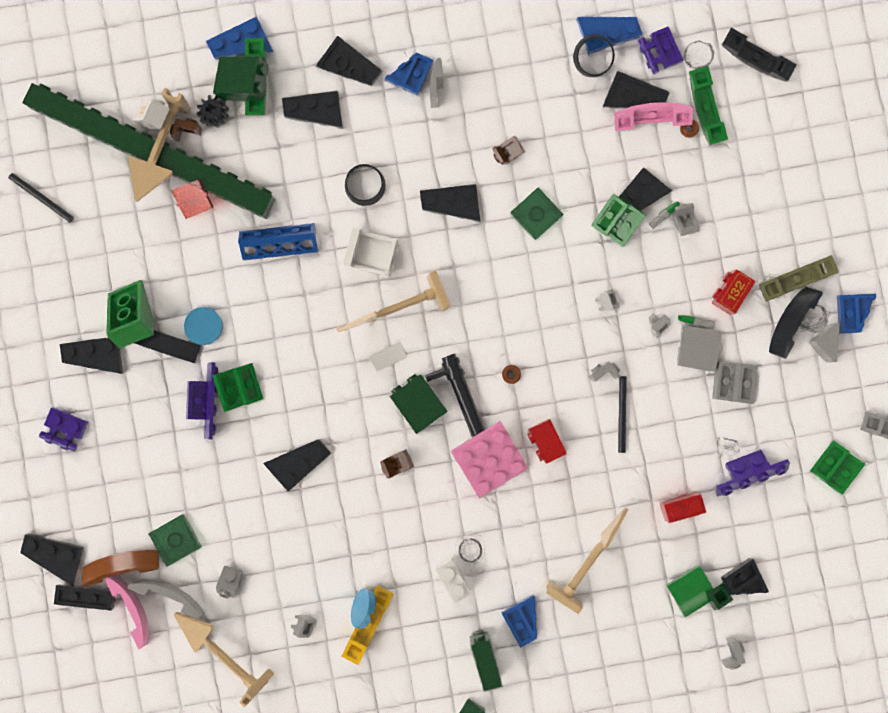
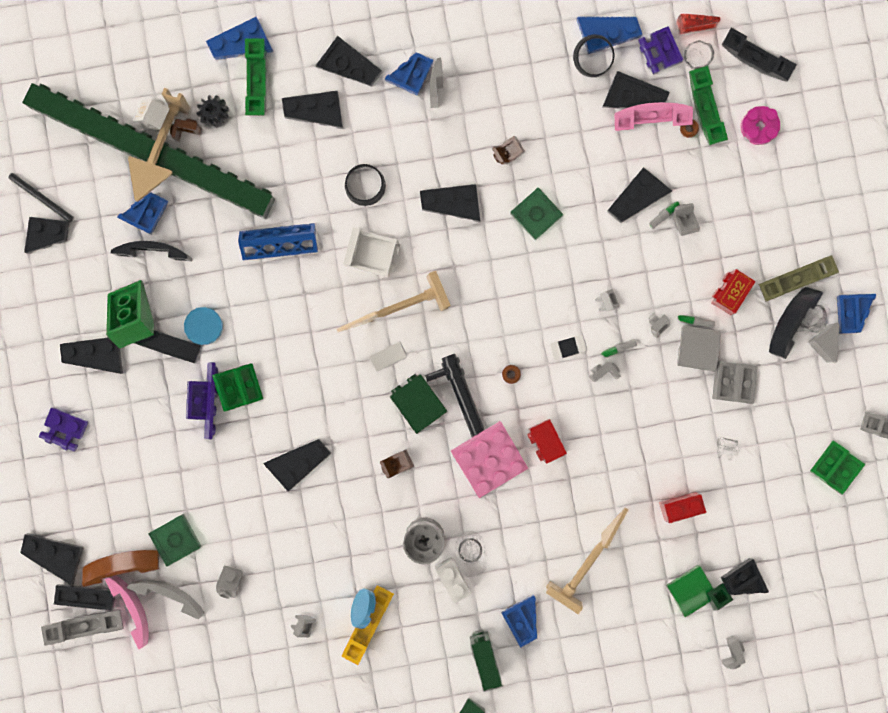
clear red piece [171,179,214,219] -> none
tan piece [174,612,275,708] -> none
dark green brick [213,56,269,101] -> none
slope [591,194,647,247] -> none
black bar [618,376,627,453] -> none
dark purple bracket [715,450,790,497] -> none
none -> black wing [24,216,70,254]
none -> light grey slope [41,610,124,646]
none -> black slope [111,241,192,261]
none -> blue wing [117,192,169,235]
none -> light grey wheel [403,517,445,565]
none -> sticker [550,335,587,360]
none -> light grey piece [601,339,637,357]
none -> clear red slope [677,14,721,34]
none -> dark pink plate [740,106,780,145]

